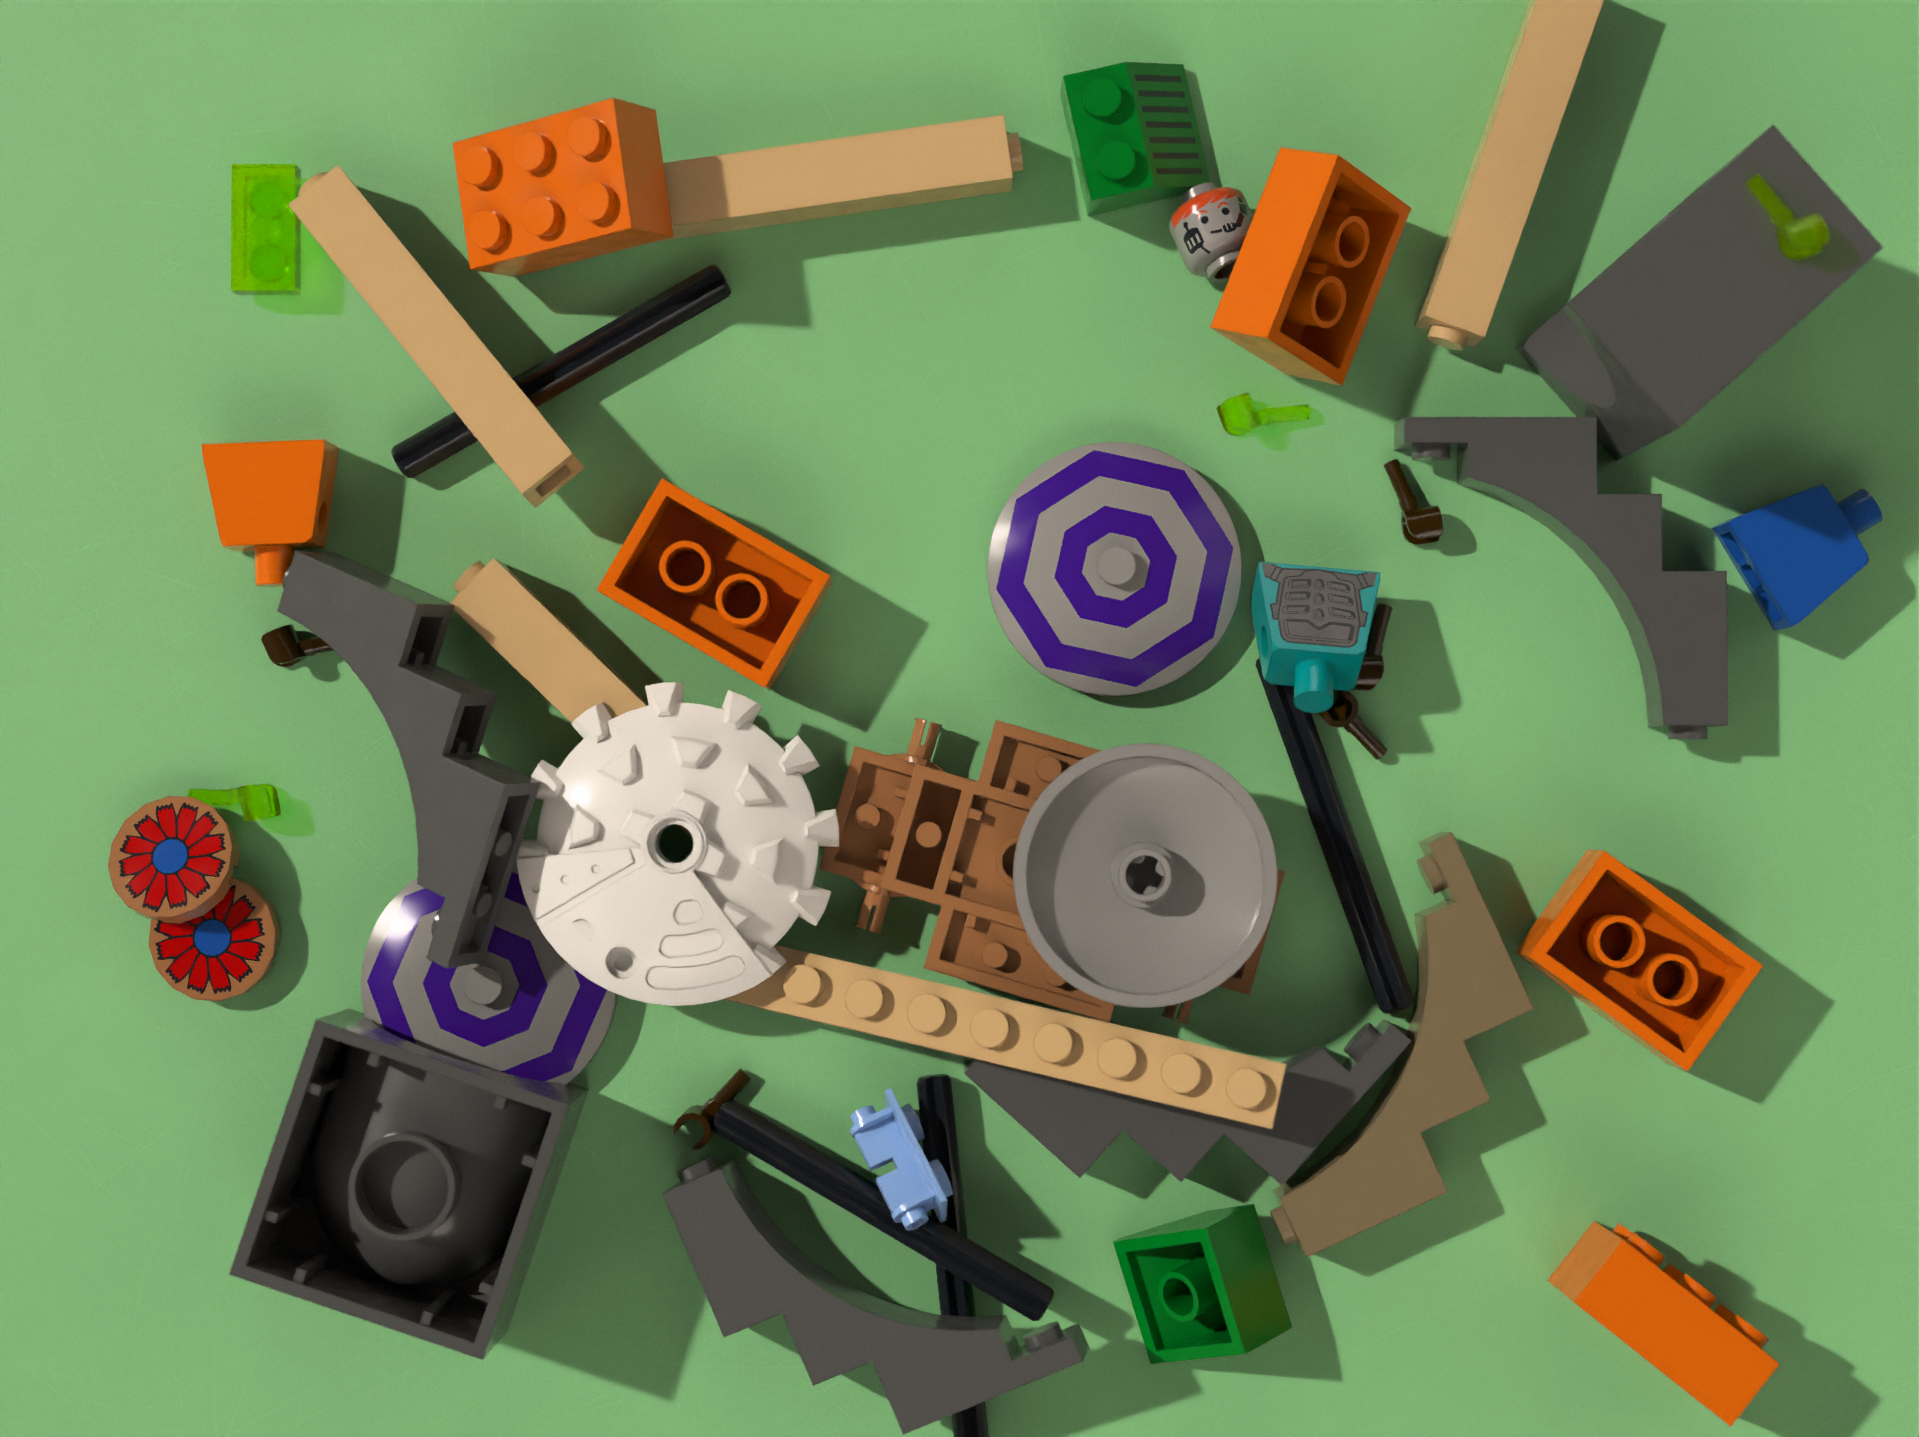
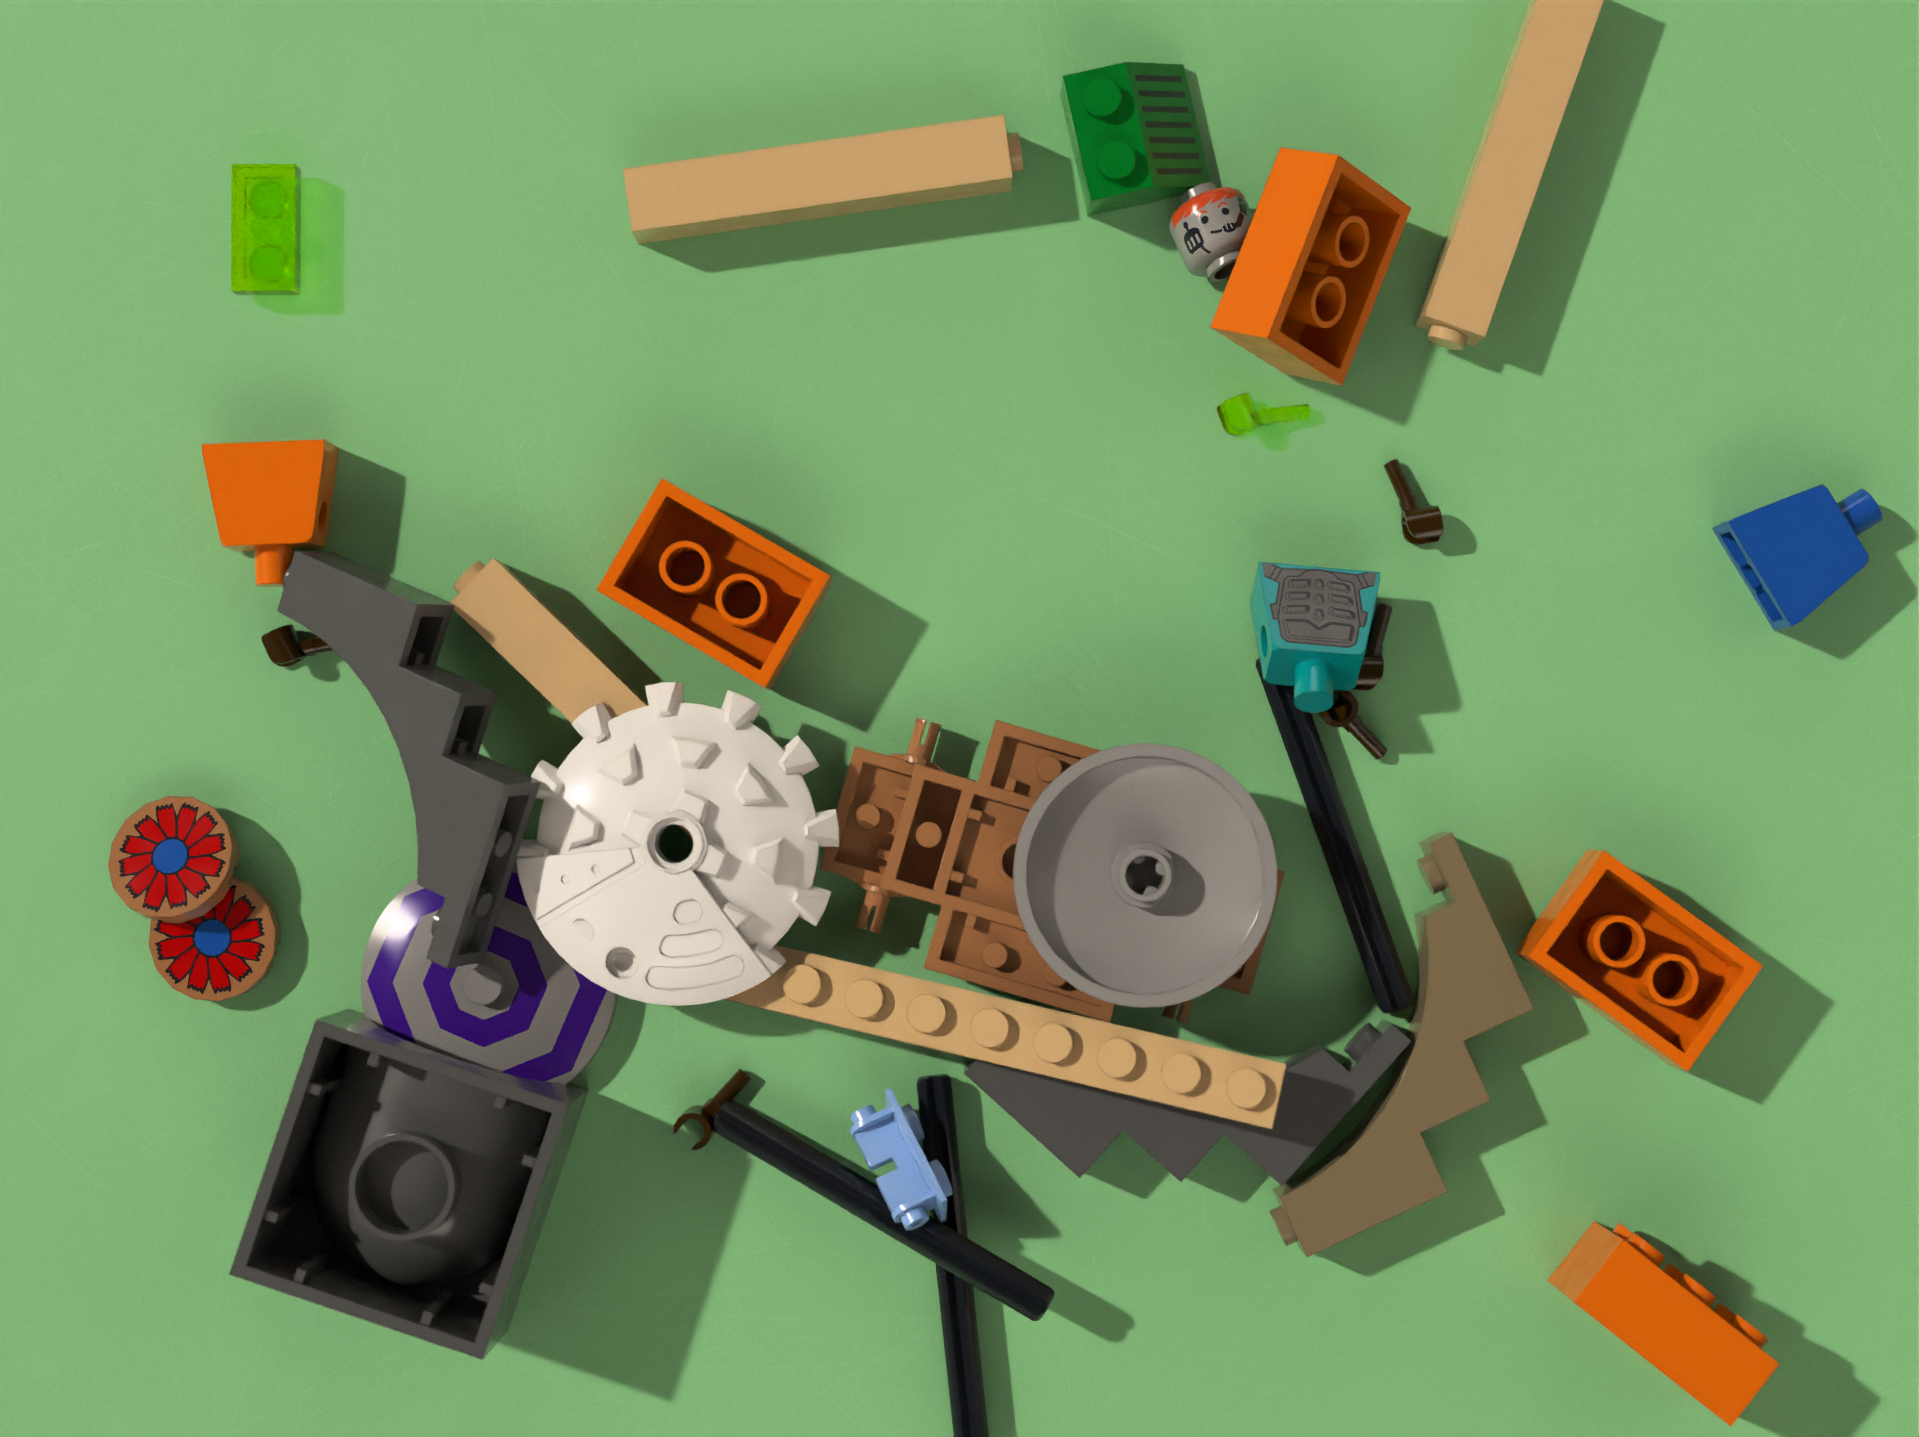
clear neon green hand [188,784,281,822] -> none
tan brick [288,165,585,508] -> none
black axle [391,265,731,478] -> none
orange brick [453,98,674,277] -> none
dark grey arch [663,1156,1089,1434] -> none
dish [987,442,1242,697] -> none
green slope [1113,1204,1292,1364] -> none
dark grey arch [1394,417,1728,740] -> none
dark grey piece [1516,125,1883,461] -> none
clear neon green hand [1745,173,1830,260] -> none

